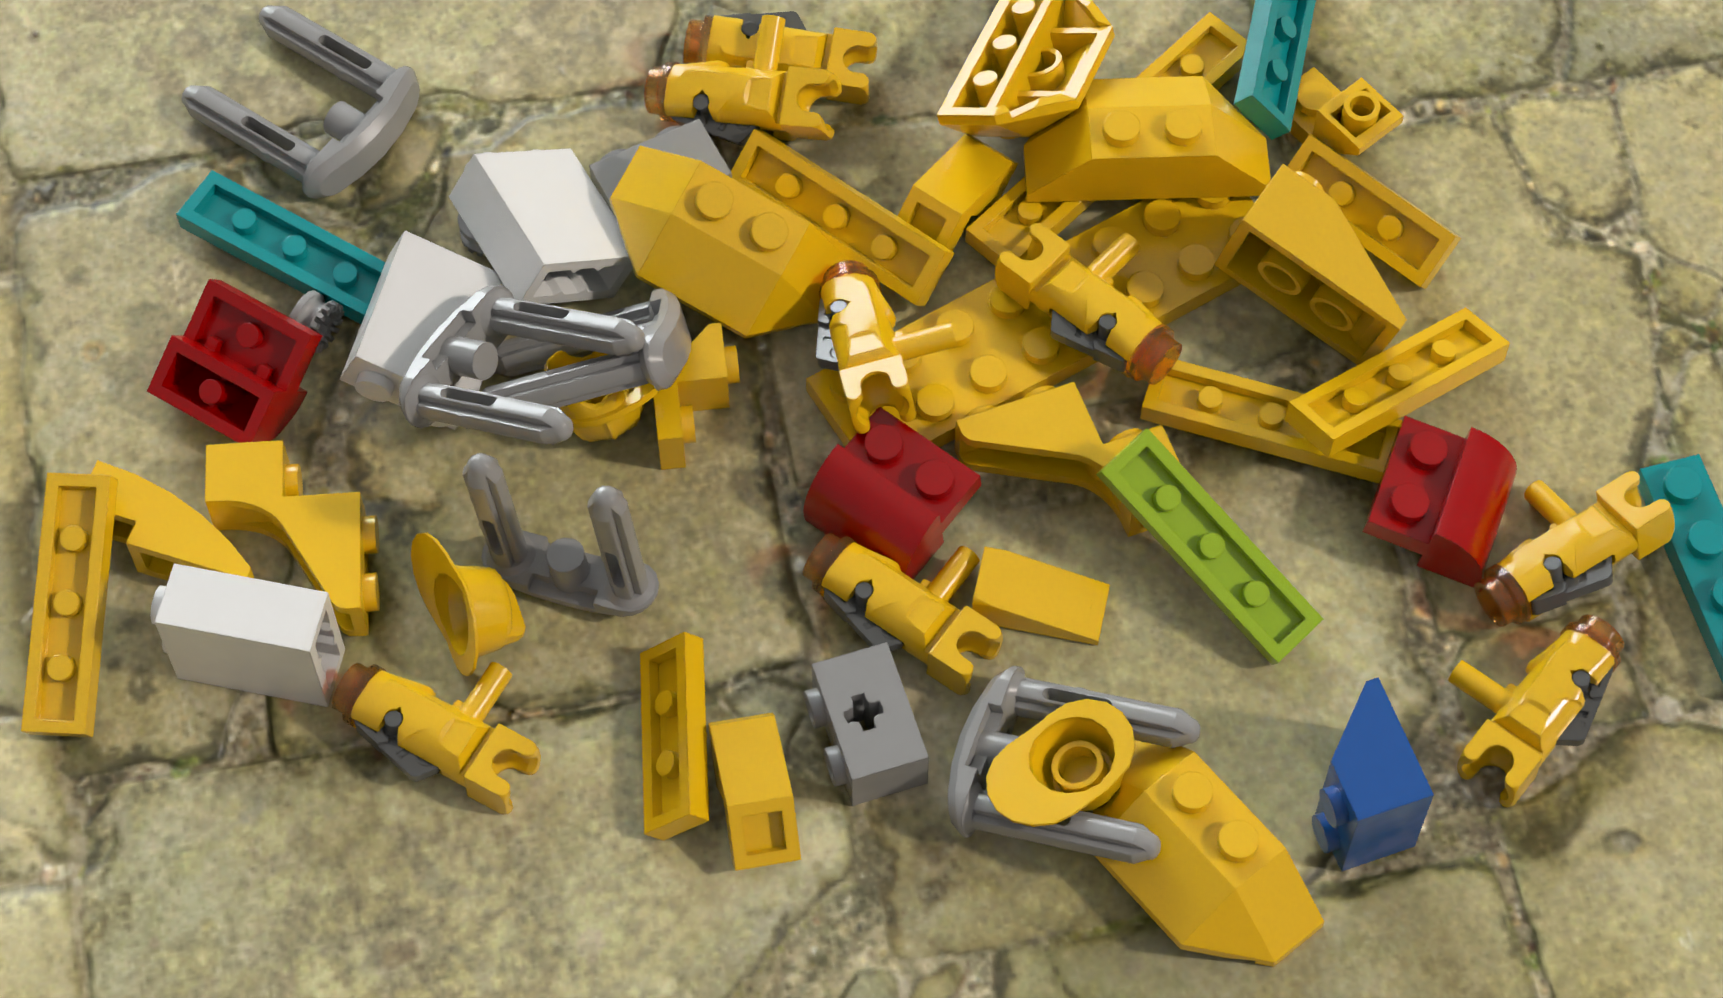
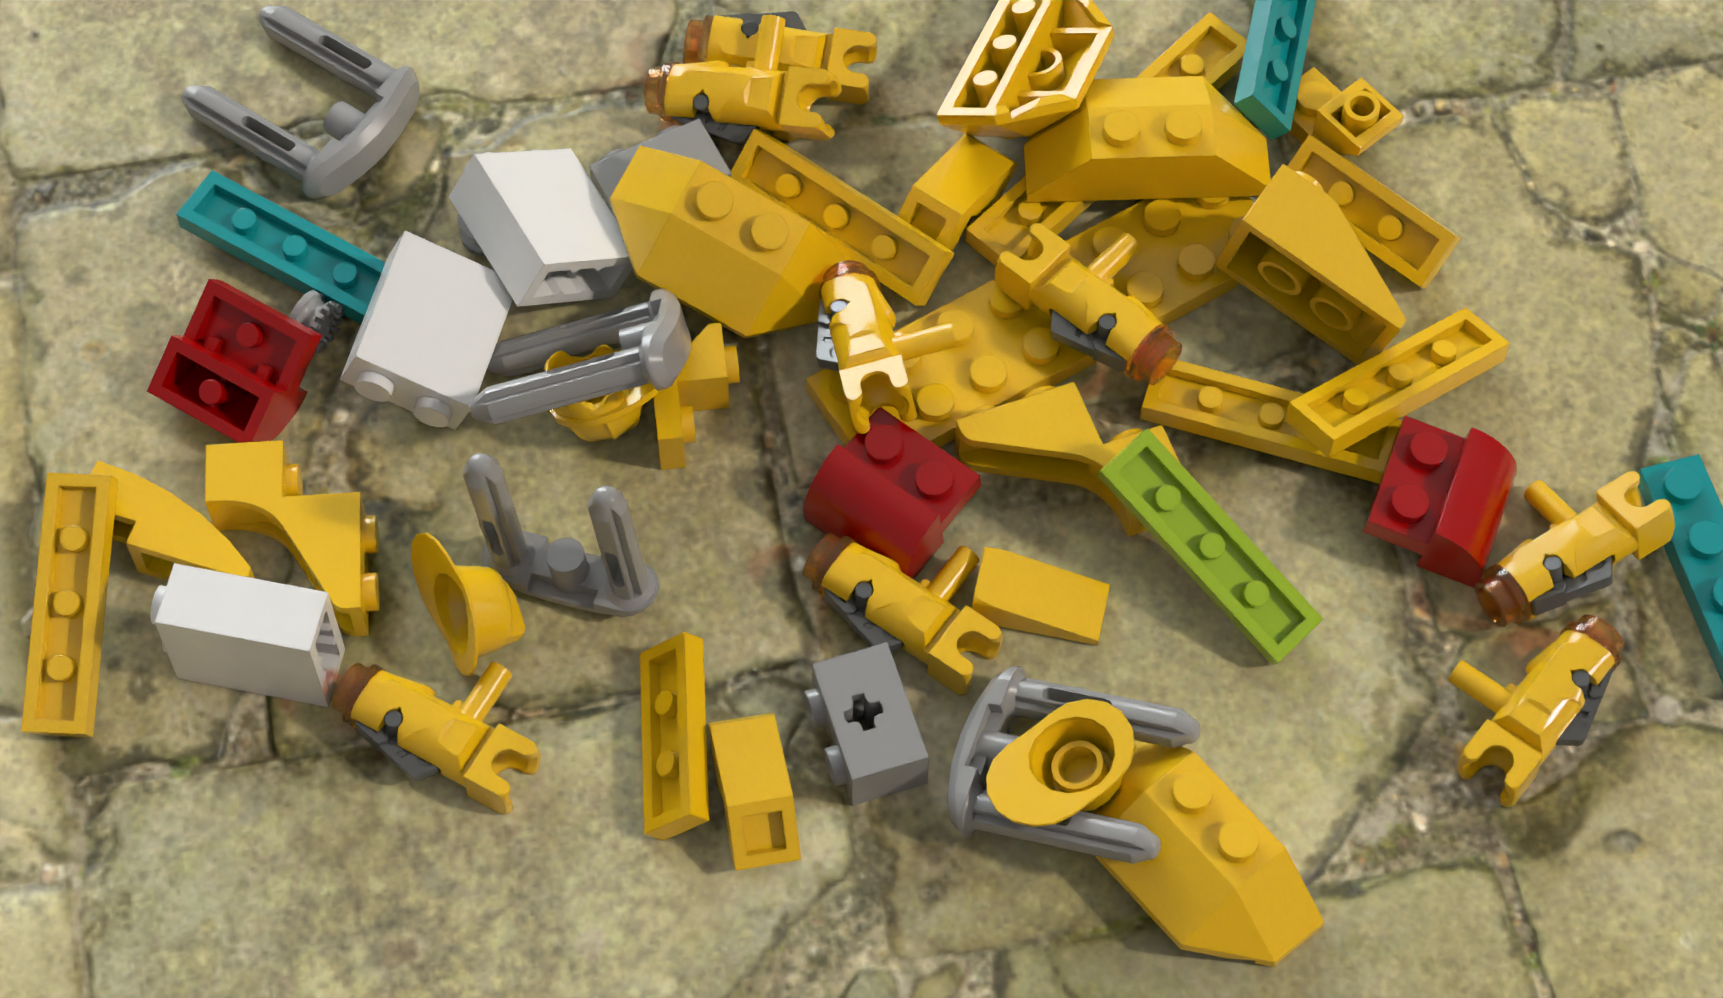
light grey piece [399,285,645,445] -> none
blue slope [1312,677,1434,872] -> none

